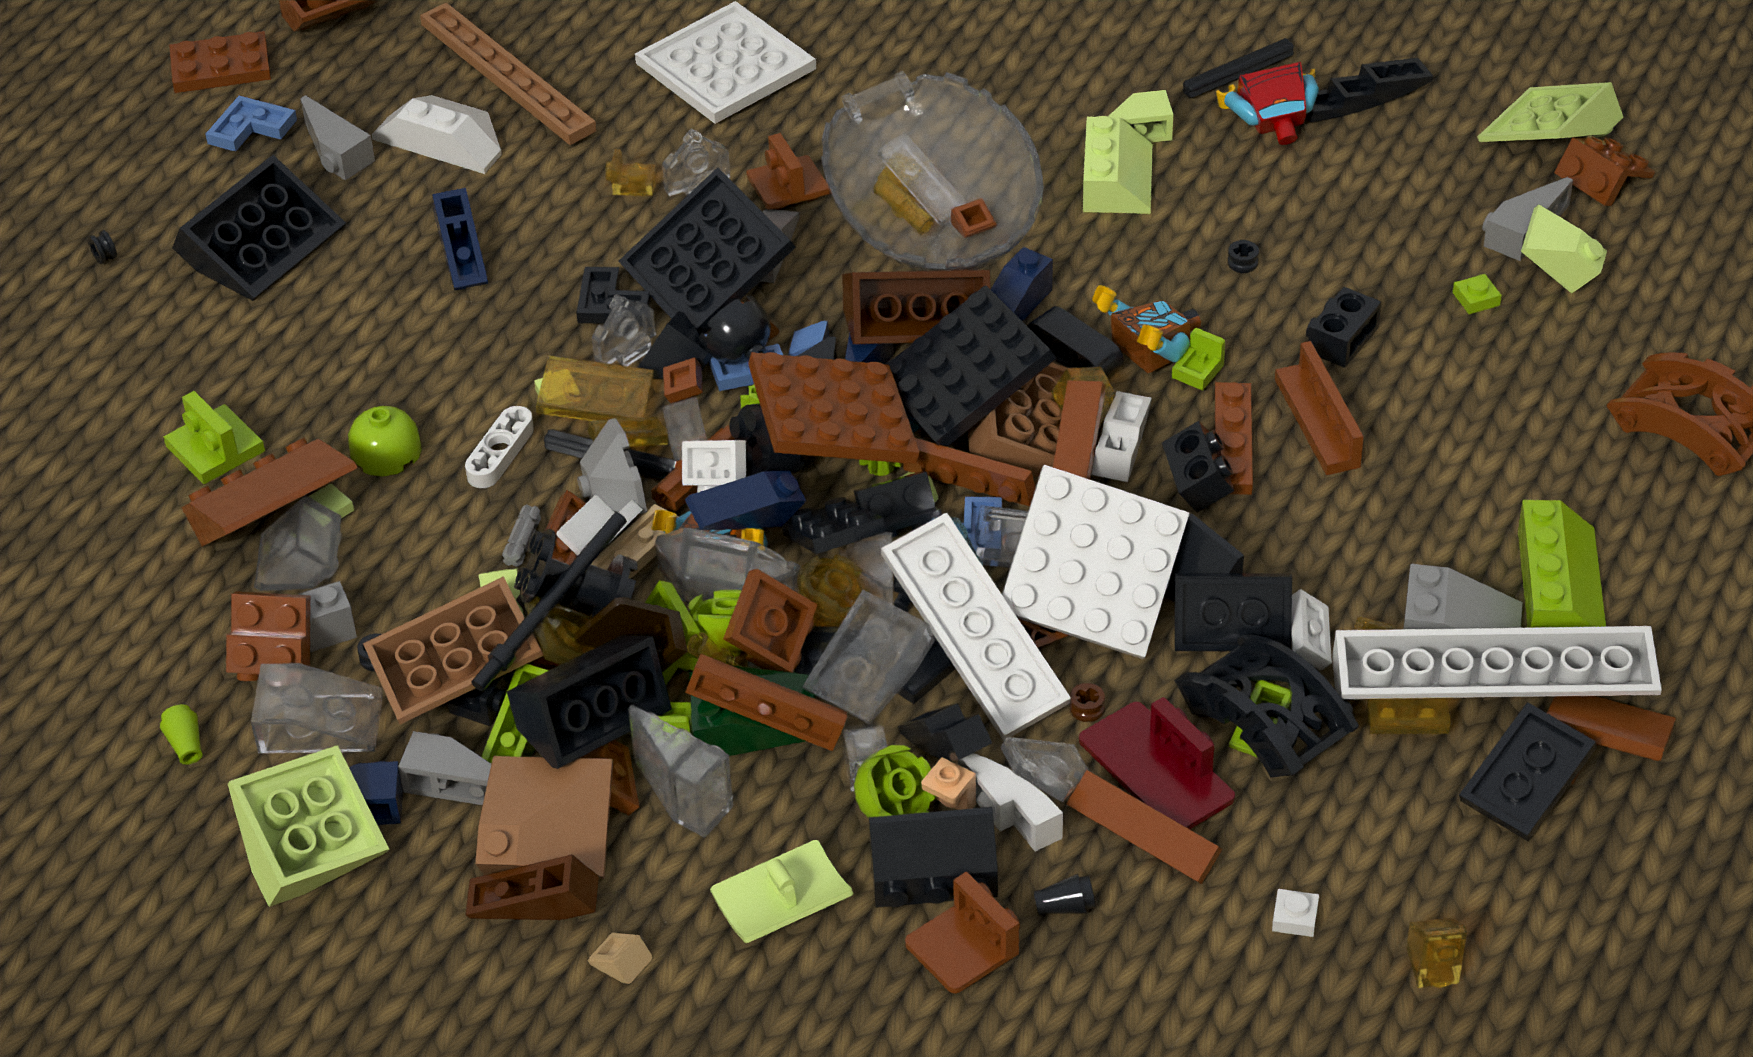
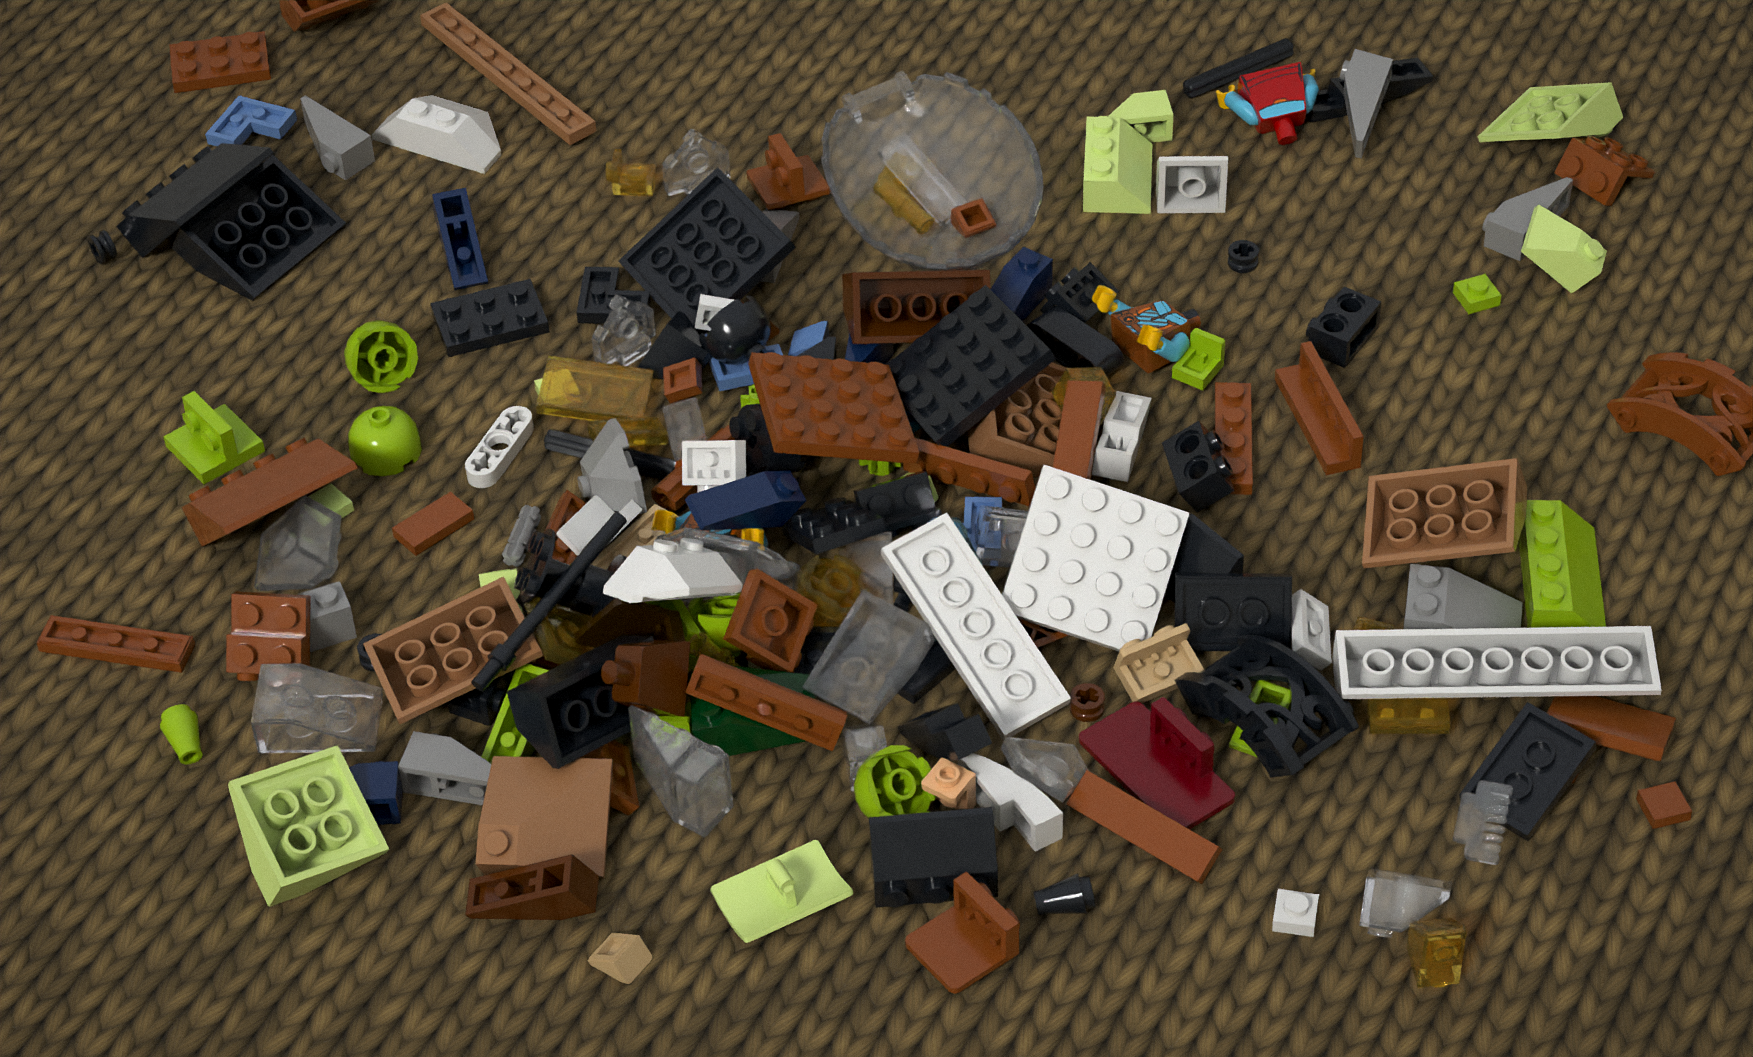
white plate [635,1,816,124] -> none
none -> dark orange tile [36,615,195,673]
none -> black slope [116,143,274,258]
none -> lime cylinder [344,320,418,393]
none -> dark orange tile [392,491,474,556]
none -> black plate [430,279,550,357]
none -> reddish brown torso [601,640,690,717]
none -> white wedge [603,538,743,603]
none -> white plate [695,294,734,331]
none -> black bracket [1040,262,1119,323]
none -> tan bracket [1113,623,1204,703]
none -> white slope [1156,156,1228,213]
none -> light grey slope [1340,49,1393,159]
none -> clear slope [1359,868,1452,938]
none -> medium nougat slope [1362,458,1527,568]
none -> clear piece [1453,780,1513,865]
none -> dark orange tile [1636,781,1692,829]

